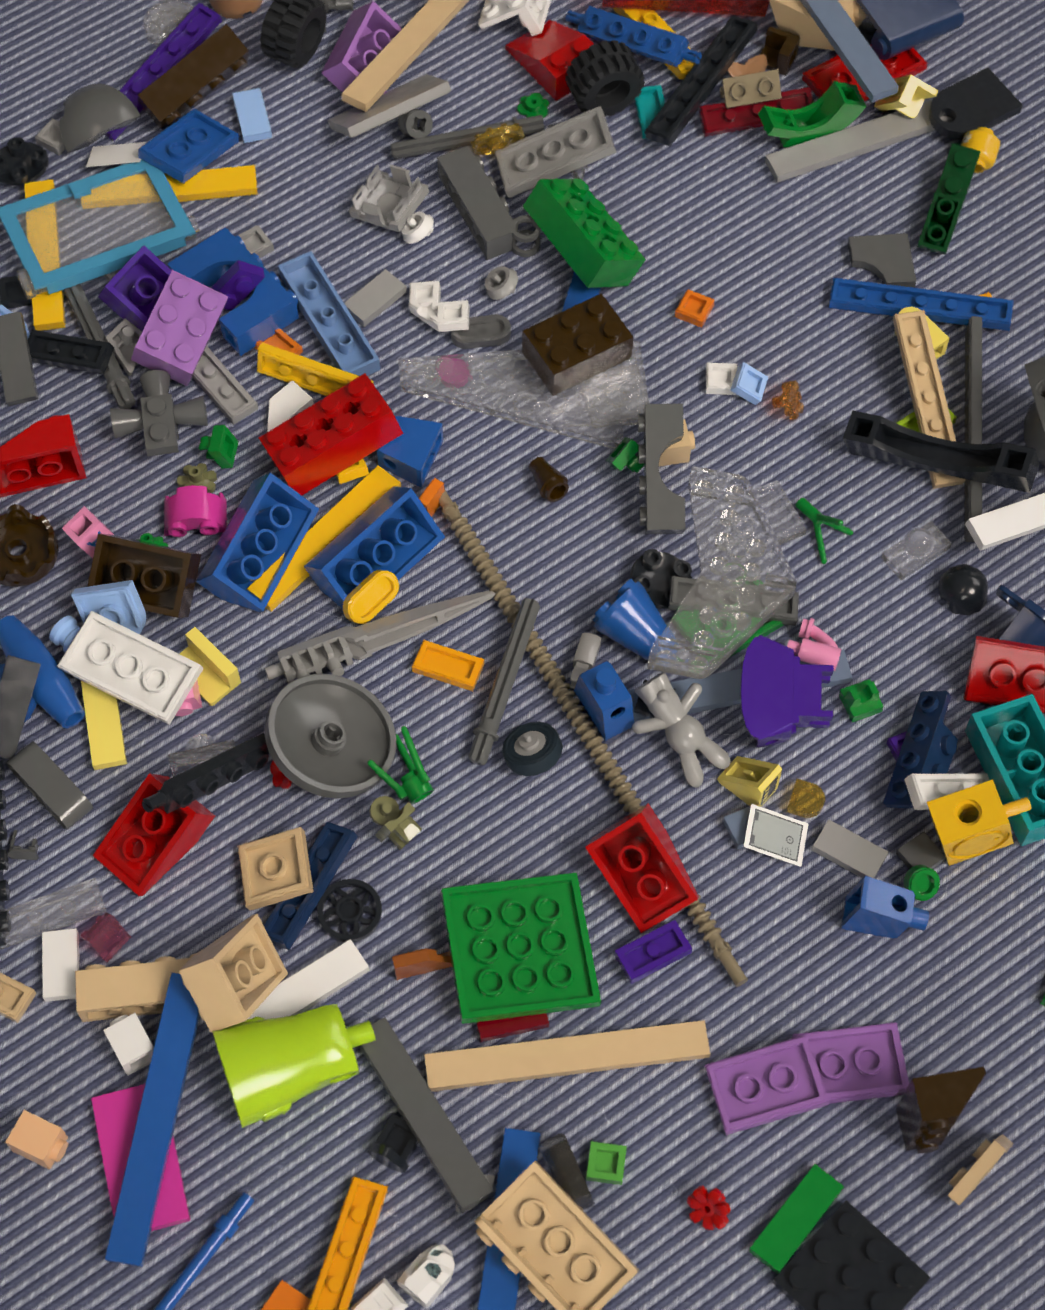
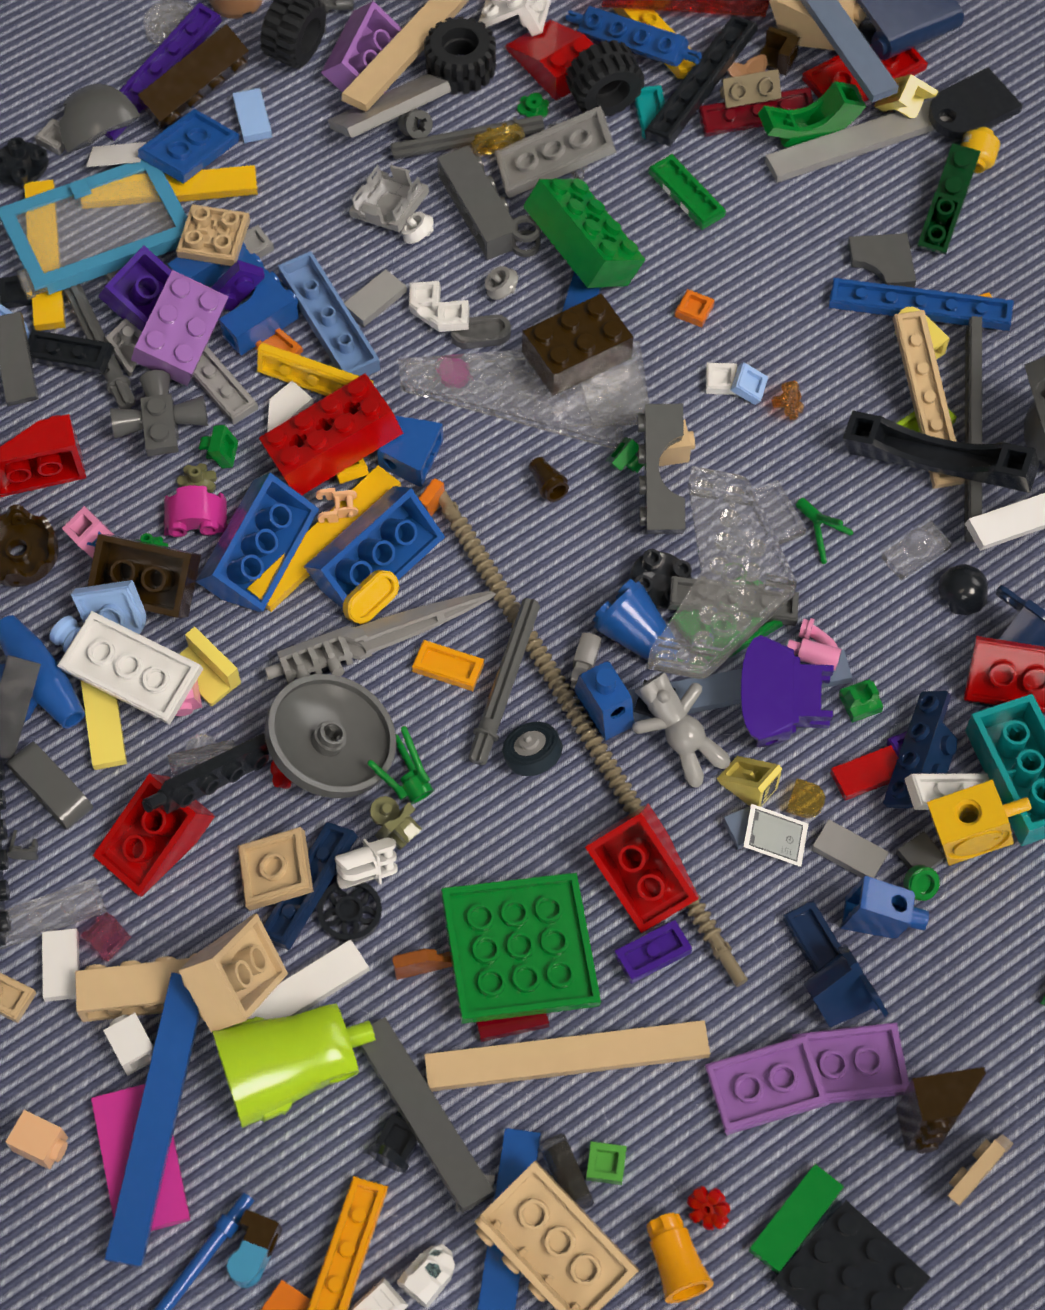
none -> tan tile [176,204,251,266]
none -> leg [227,1209,282,1288]
none -> light nougat piece [316,488,358,523]
none -> white arm [335,838,398,889]
none -> black tyre [425,16,496,94]
none -> light orange plant [646,1212,714,1303]
none -> green plate [649,154,726,230]
none -> dark blue tile [782,900,840,973]
none -> dark blue container [803,944,889,1028]
none -> red tile [830,745,898,801]

